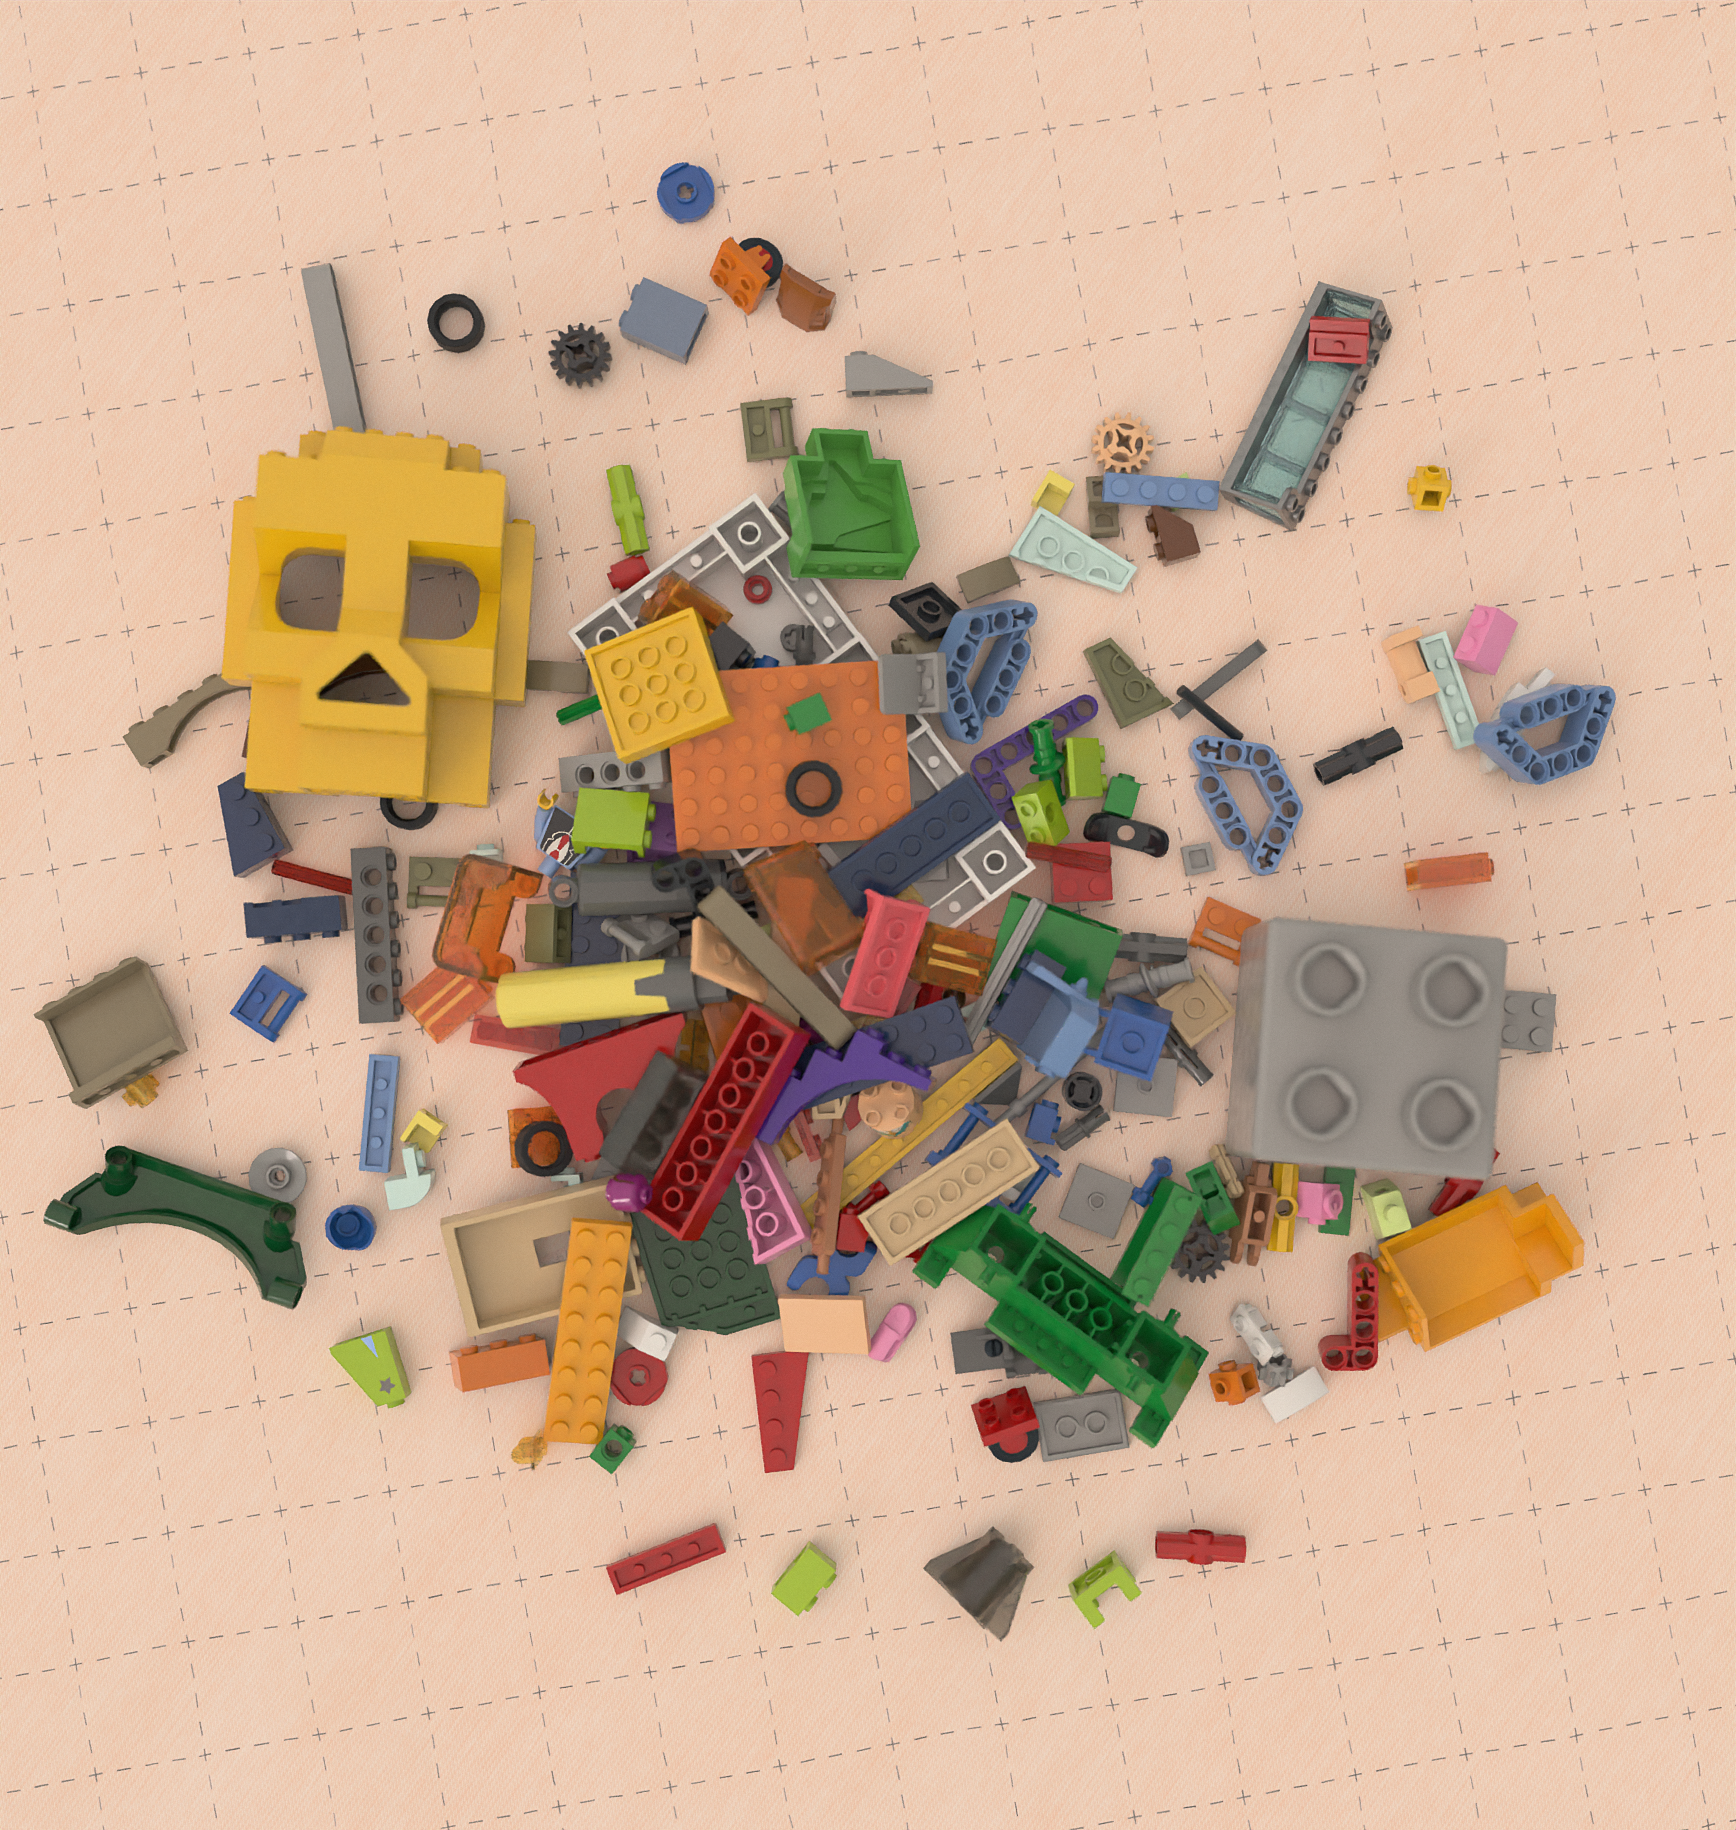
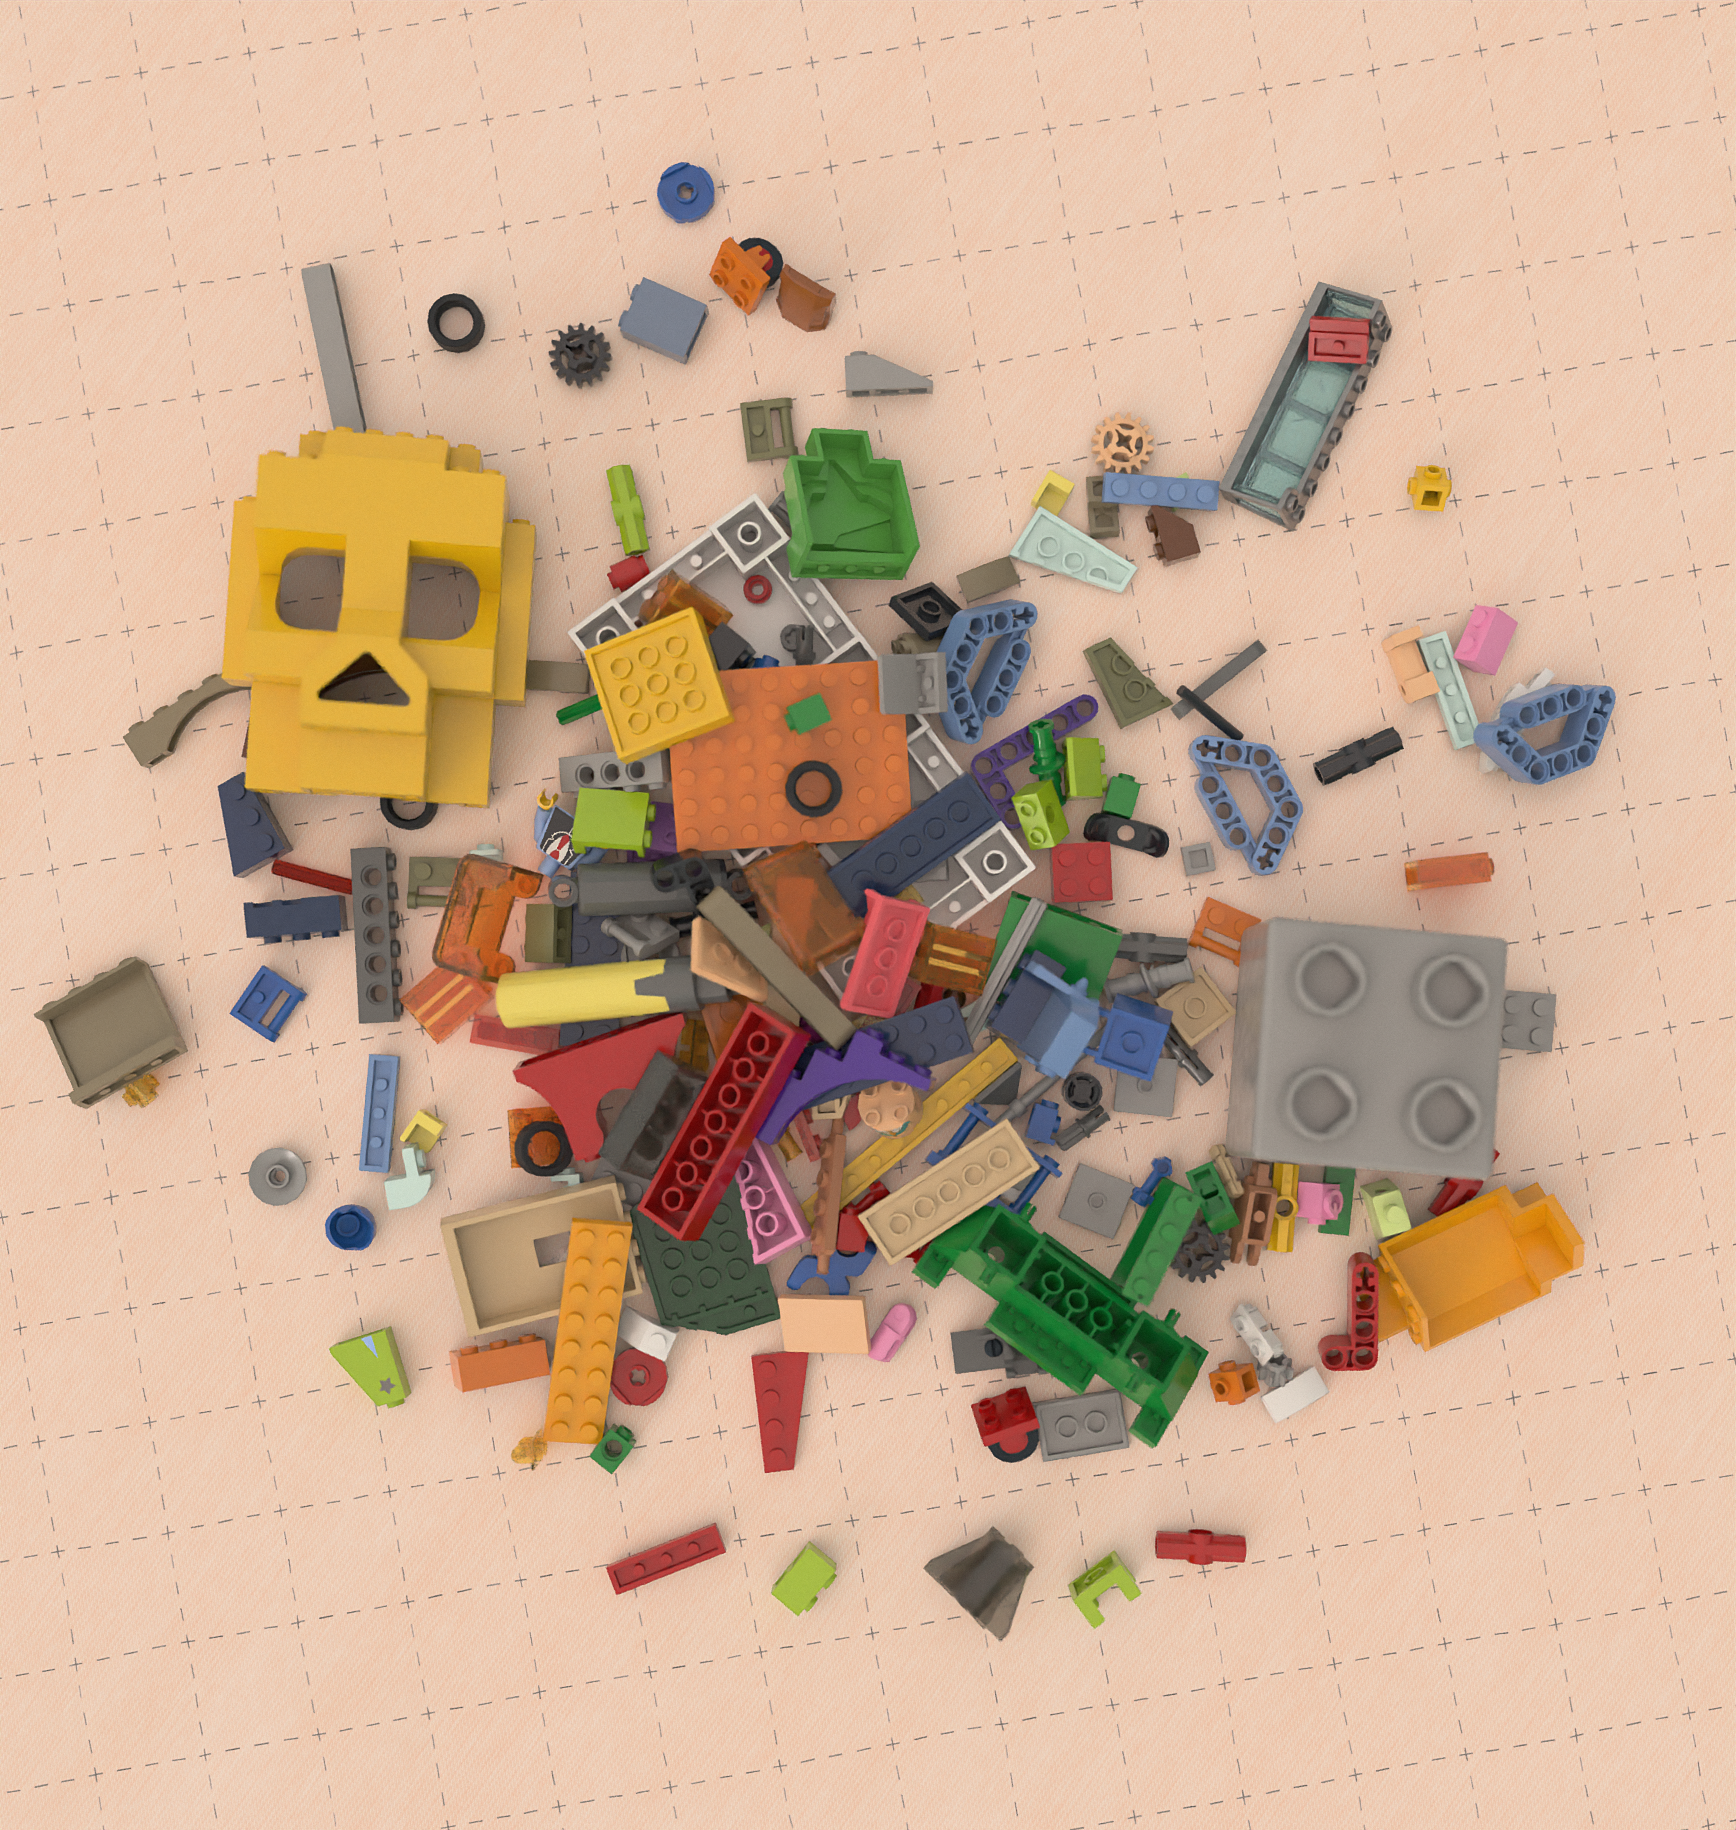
dark green panel [43,1145,307,1310] -> none
magenta head [605,1172,653,1213] -> none
clear red axle [1025,841,1112,873] -> none

